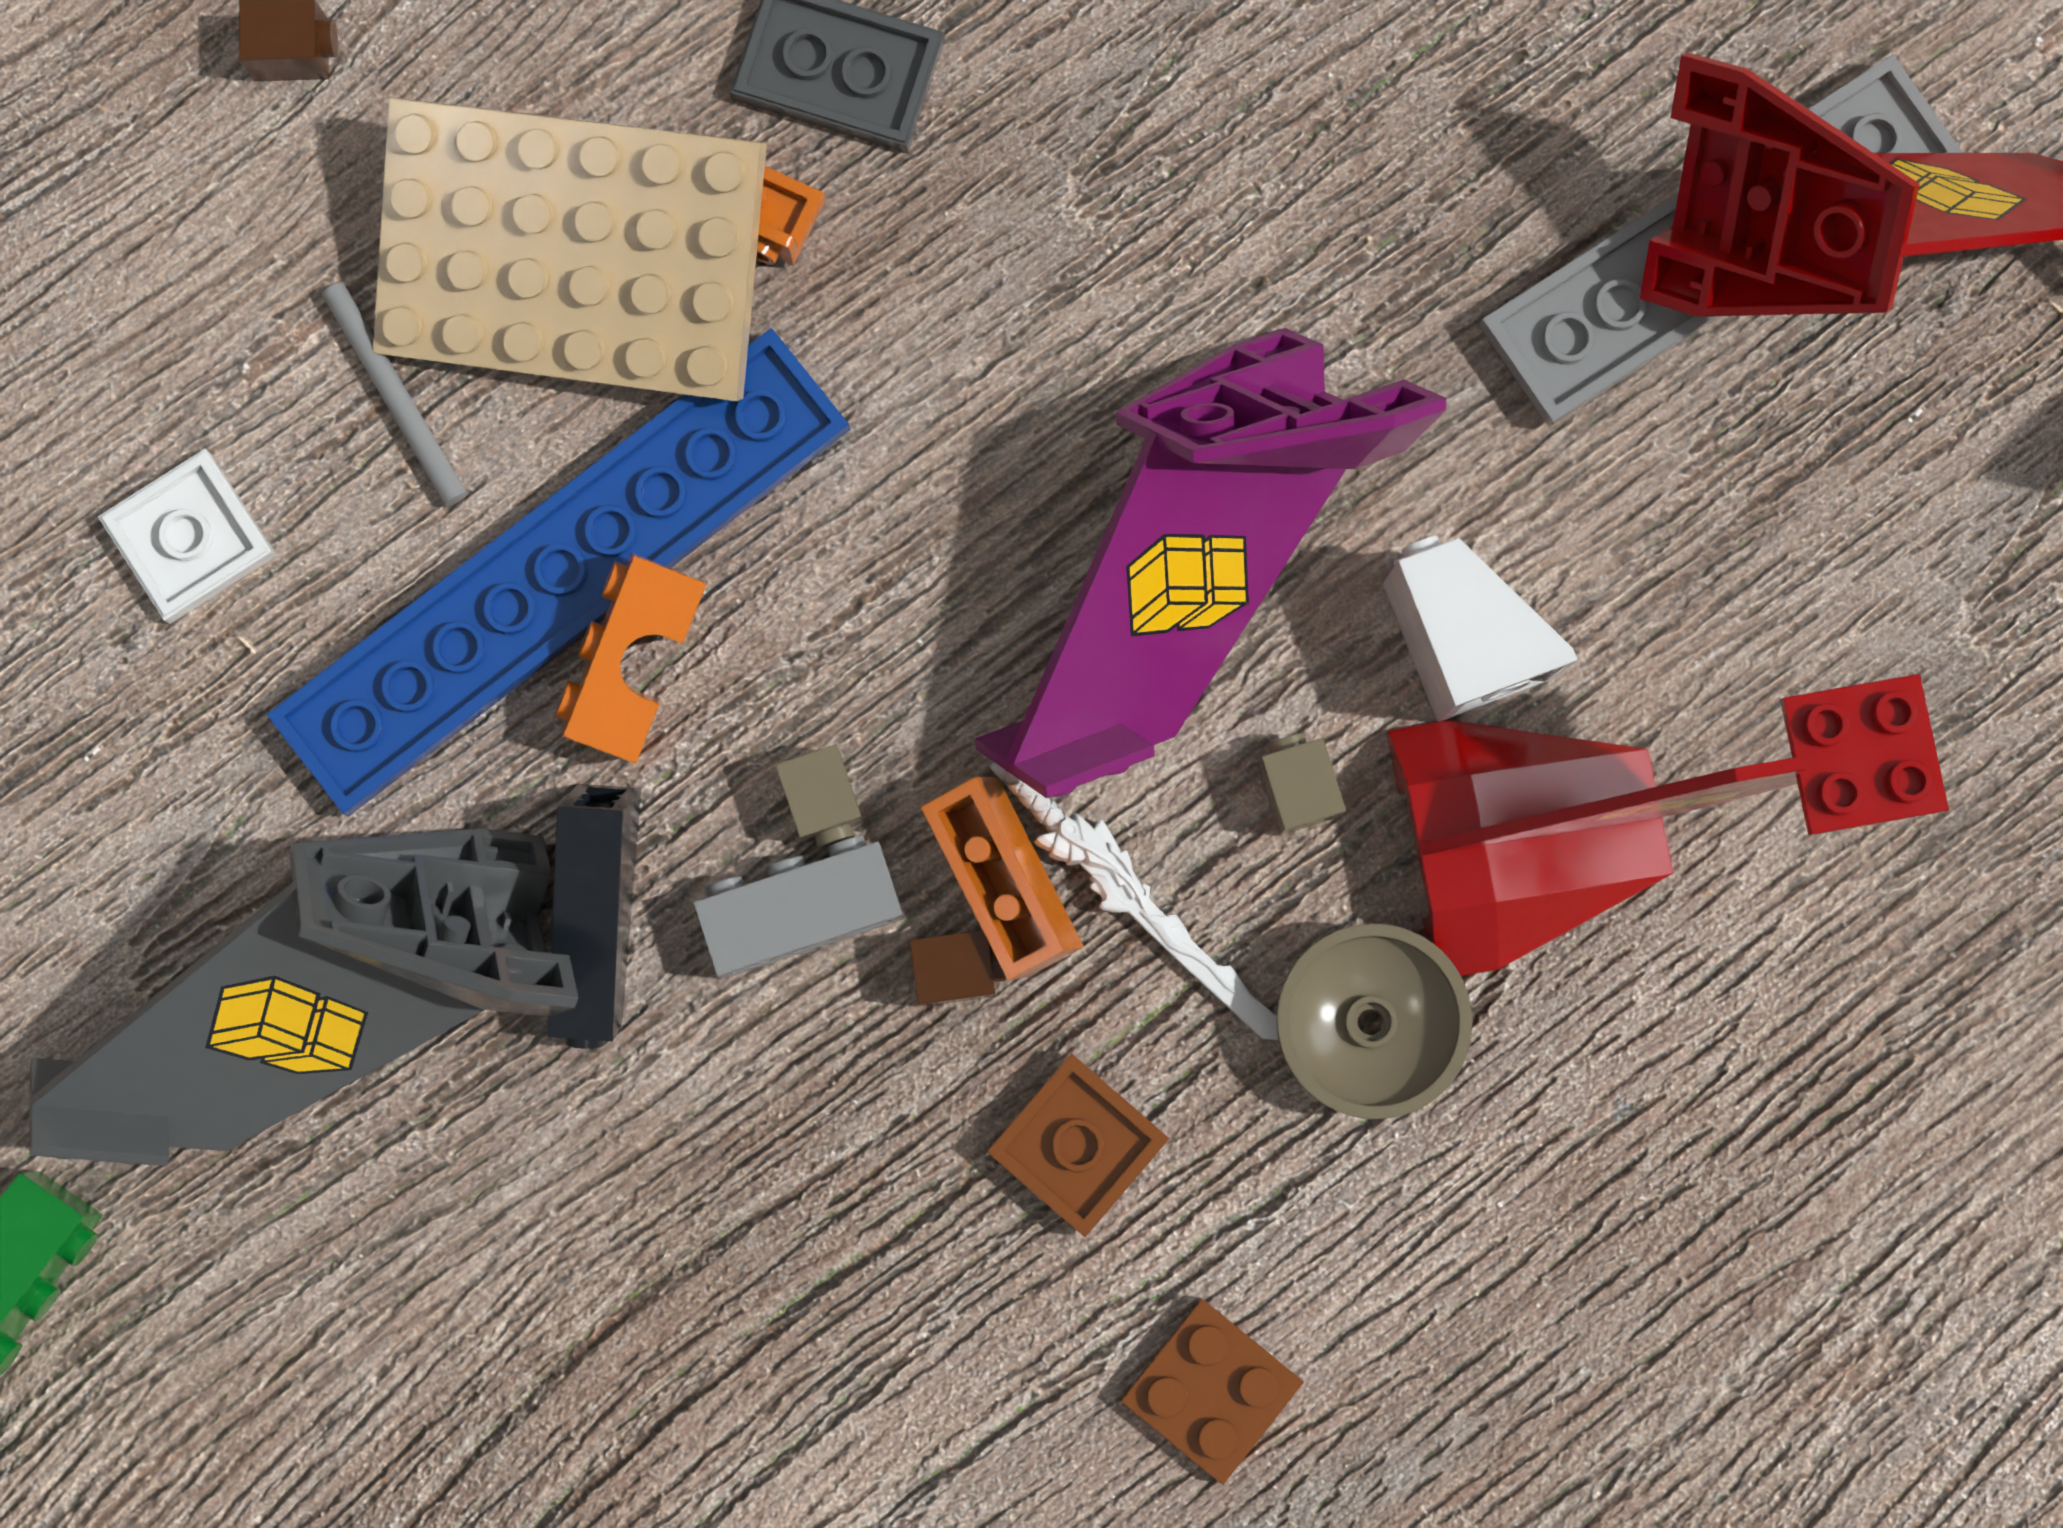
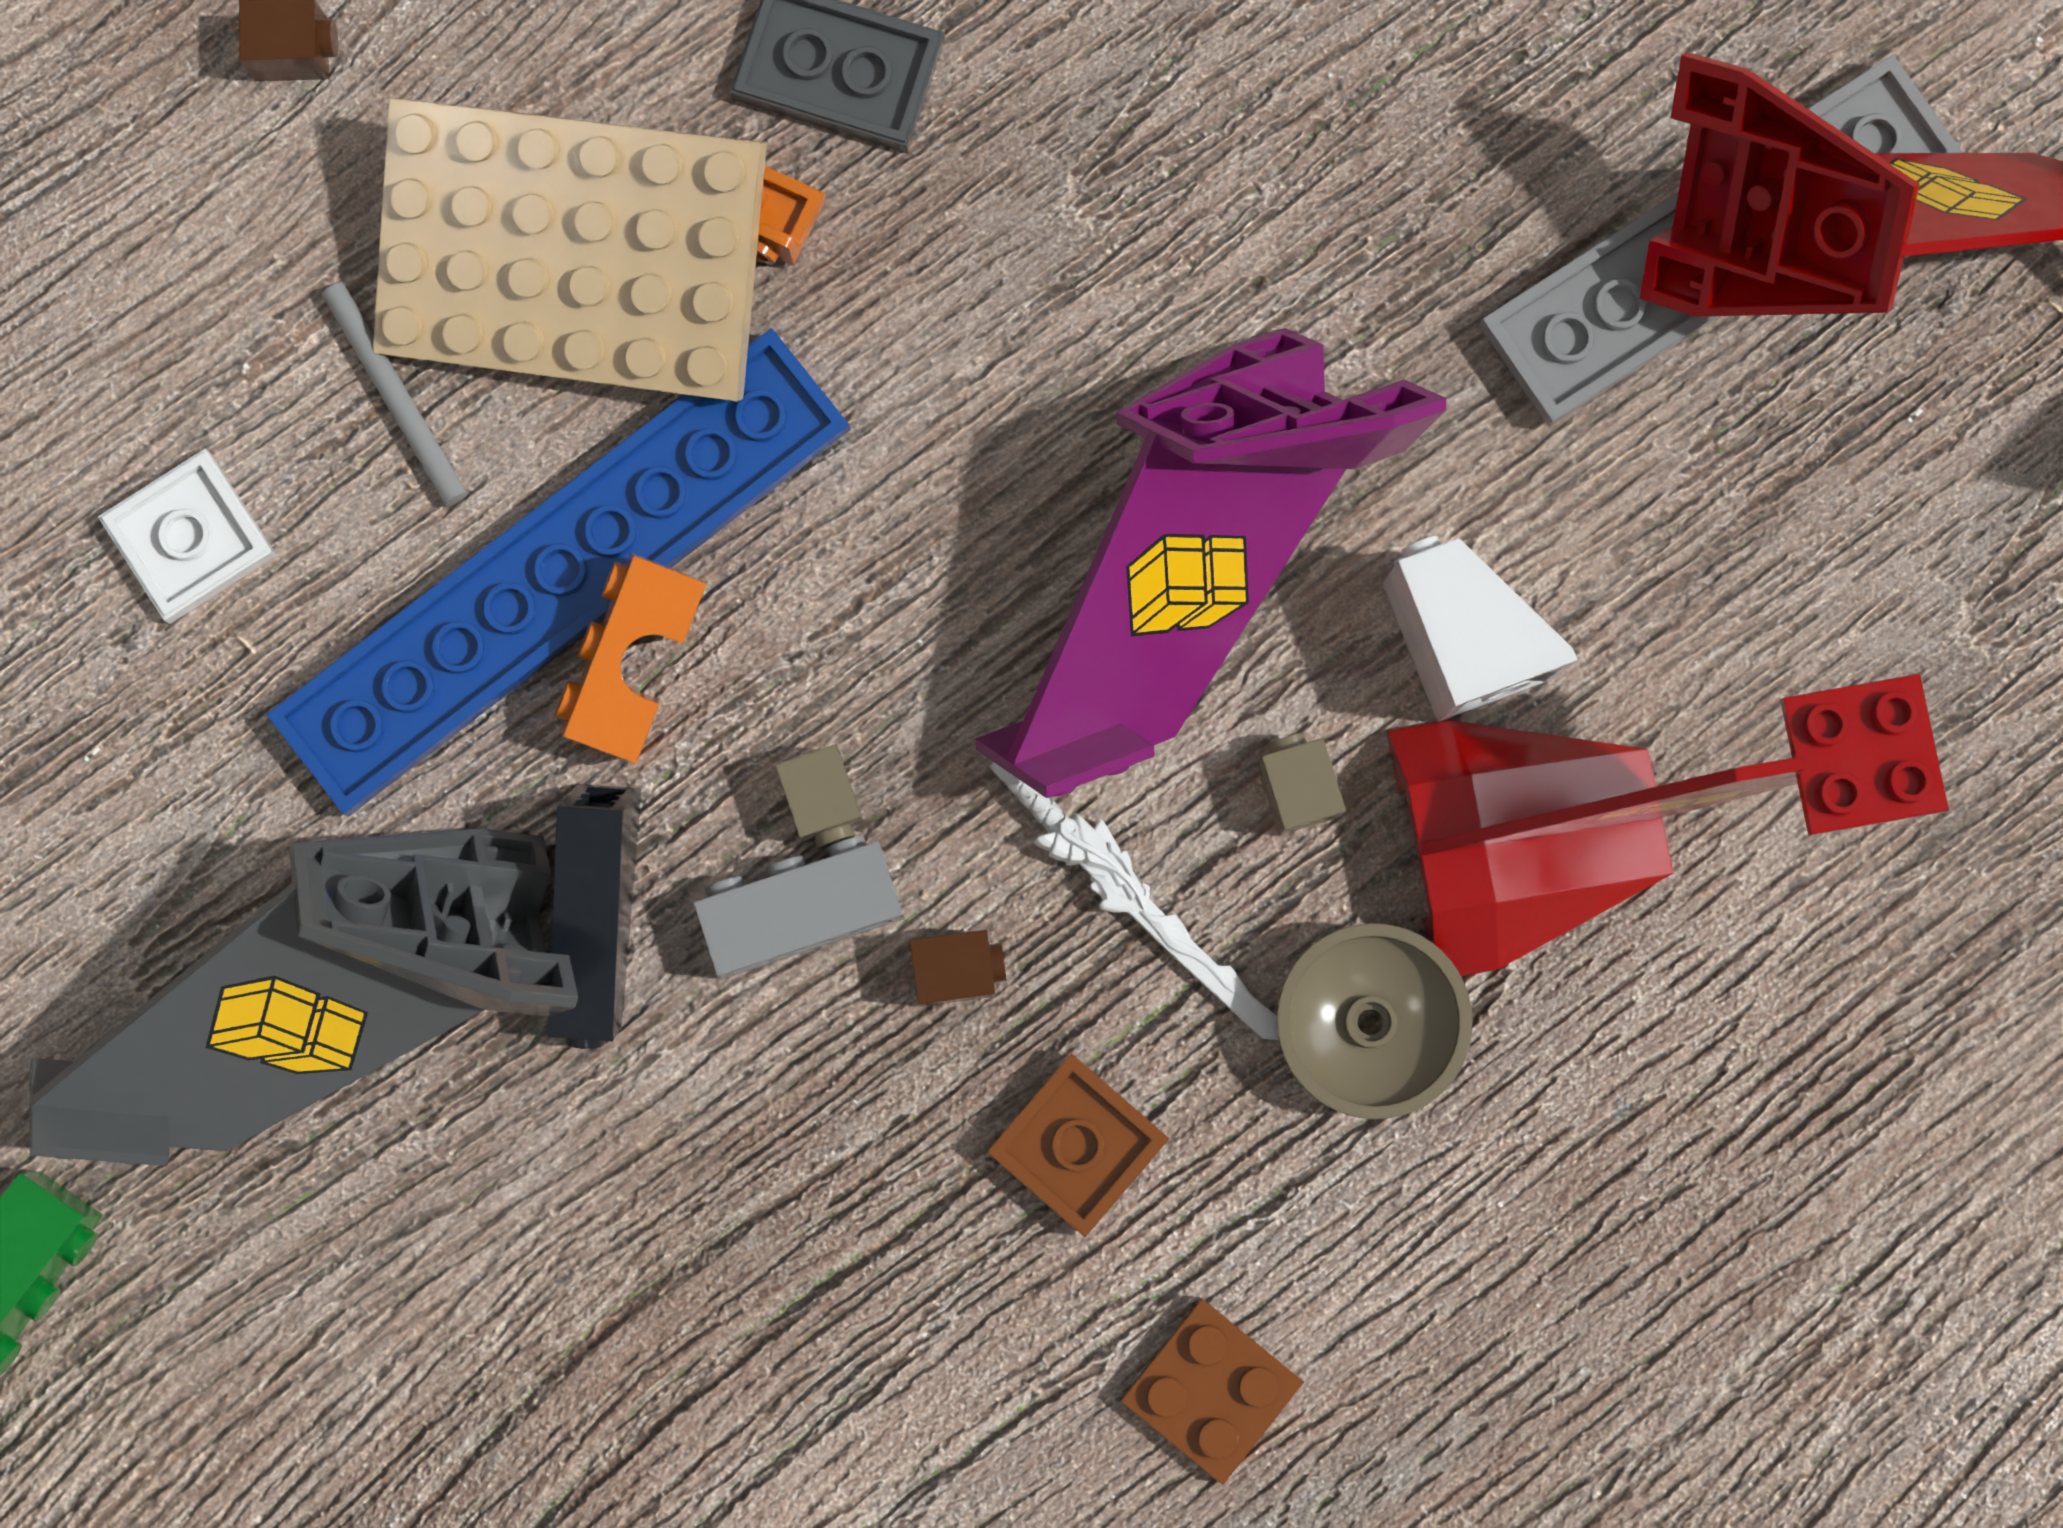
orange brick [921,777,1084,981] -> none

